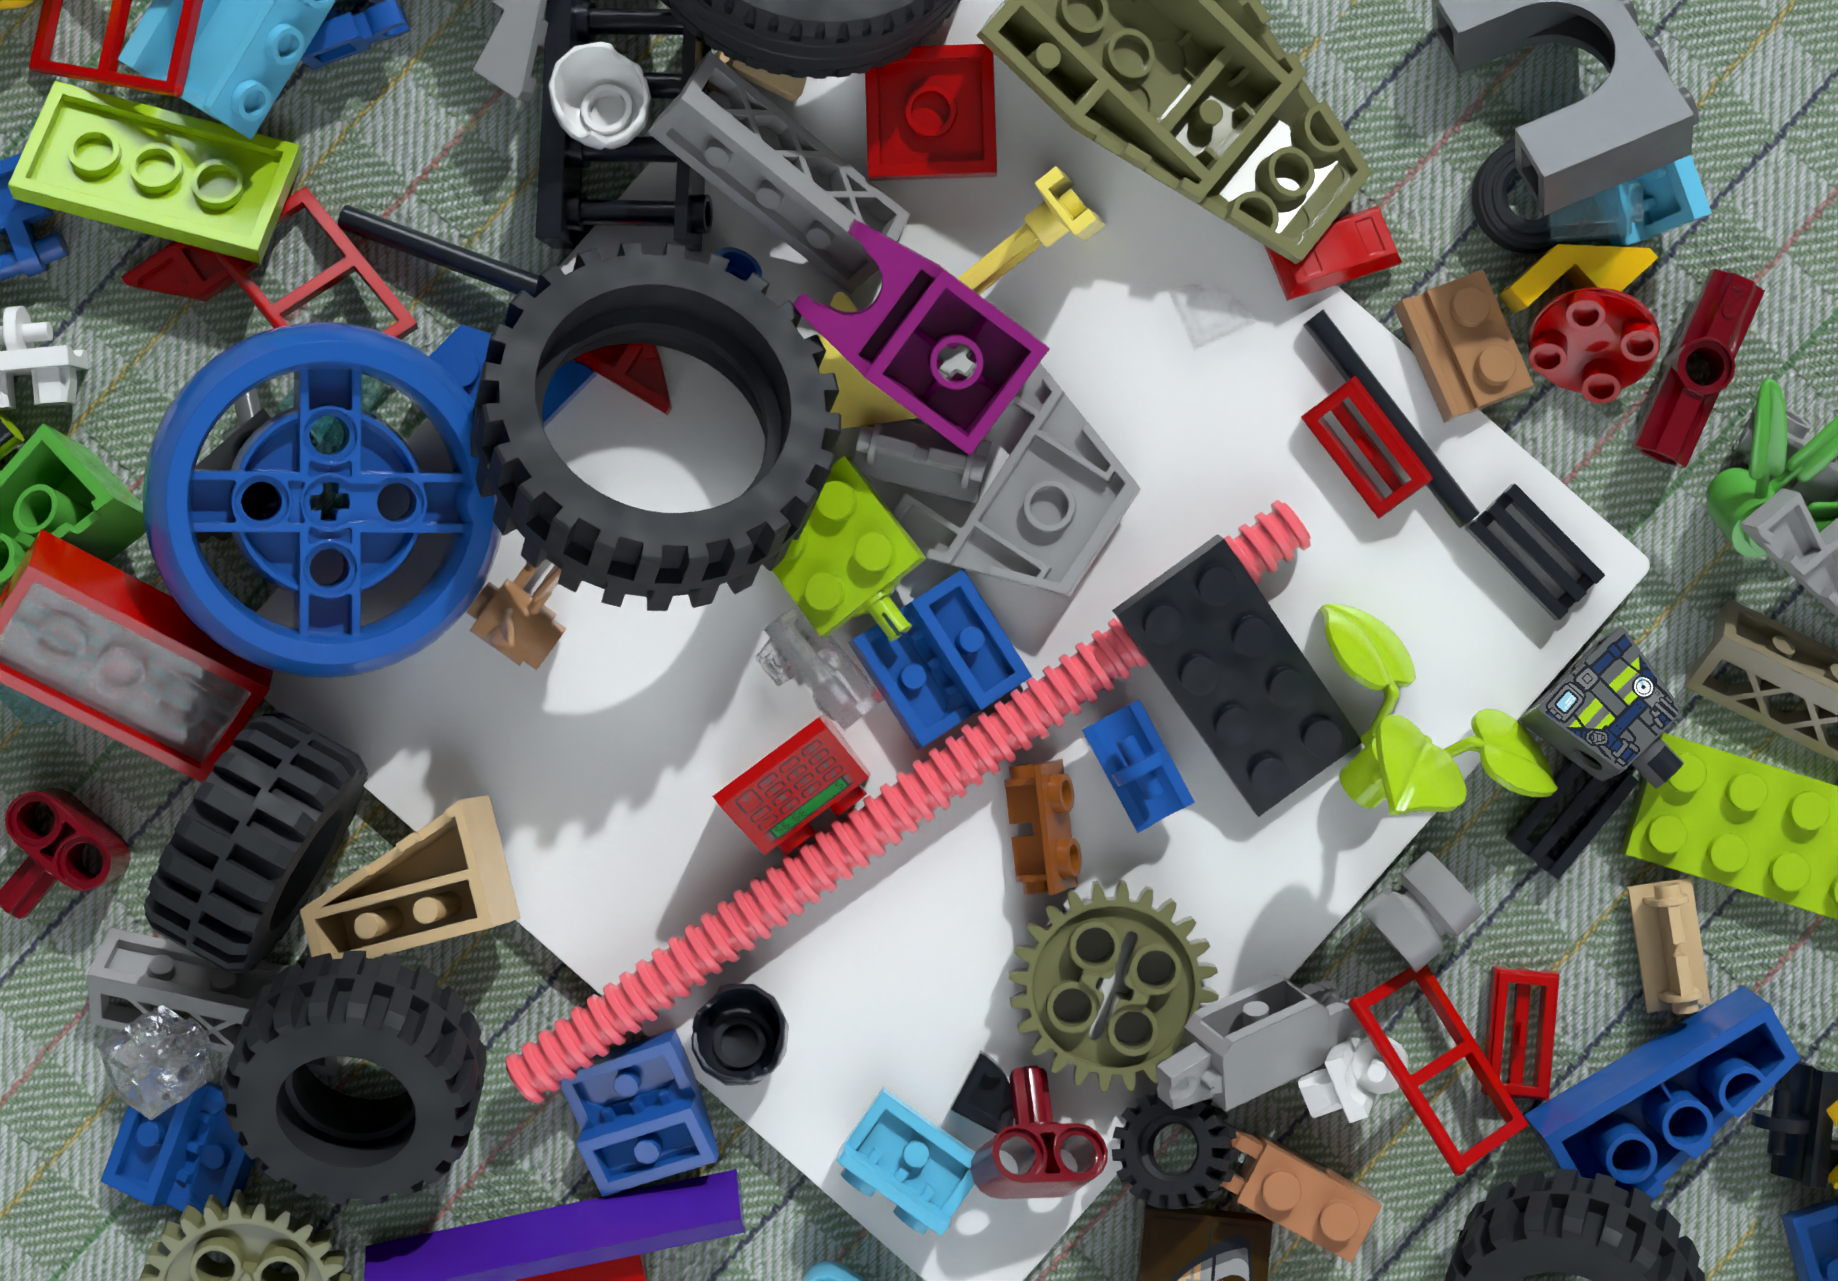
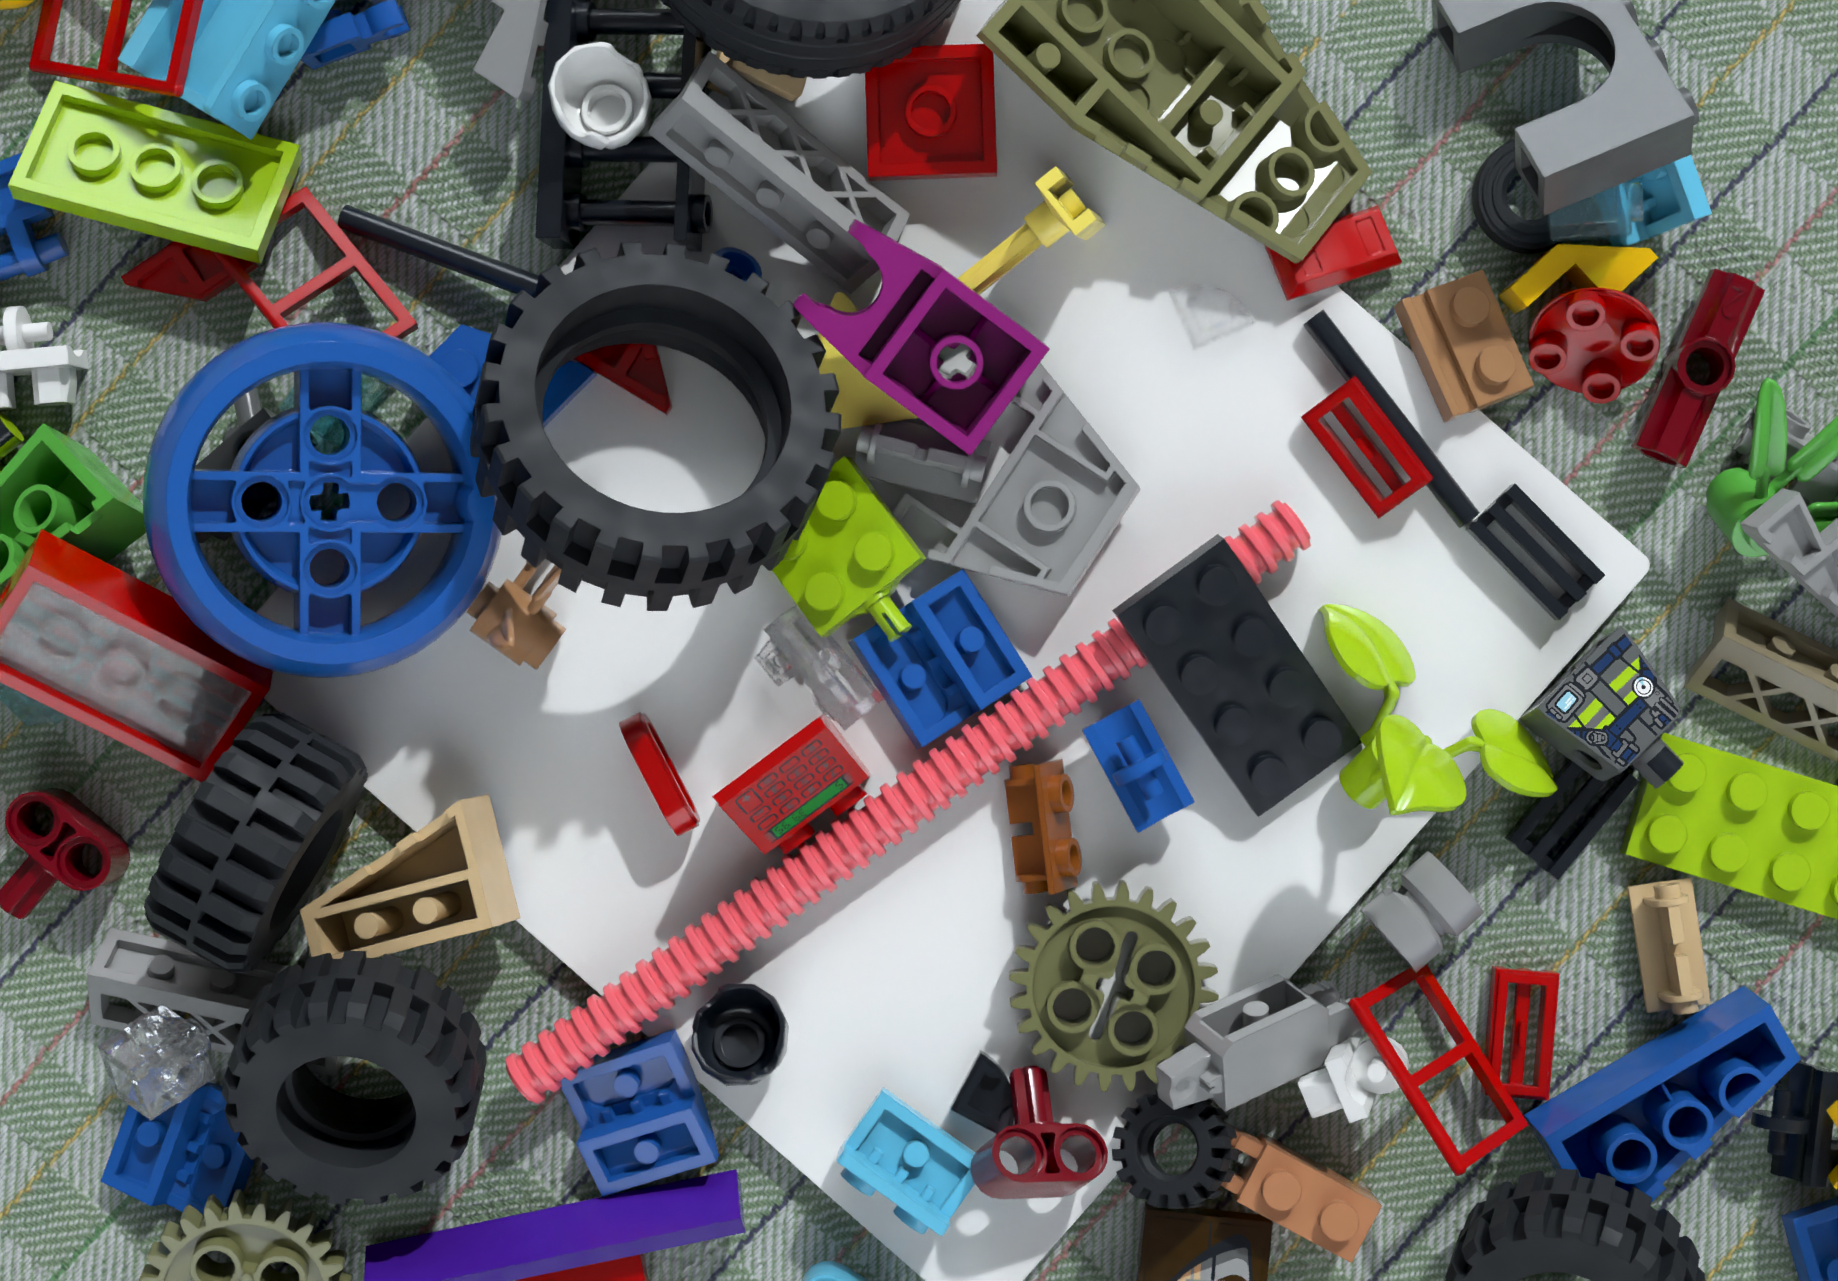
none -> red tile [619,712,700,836]

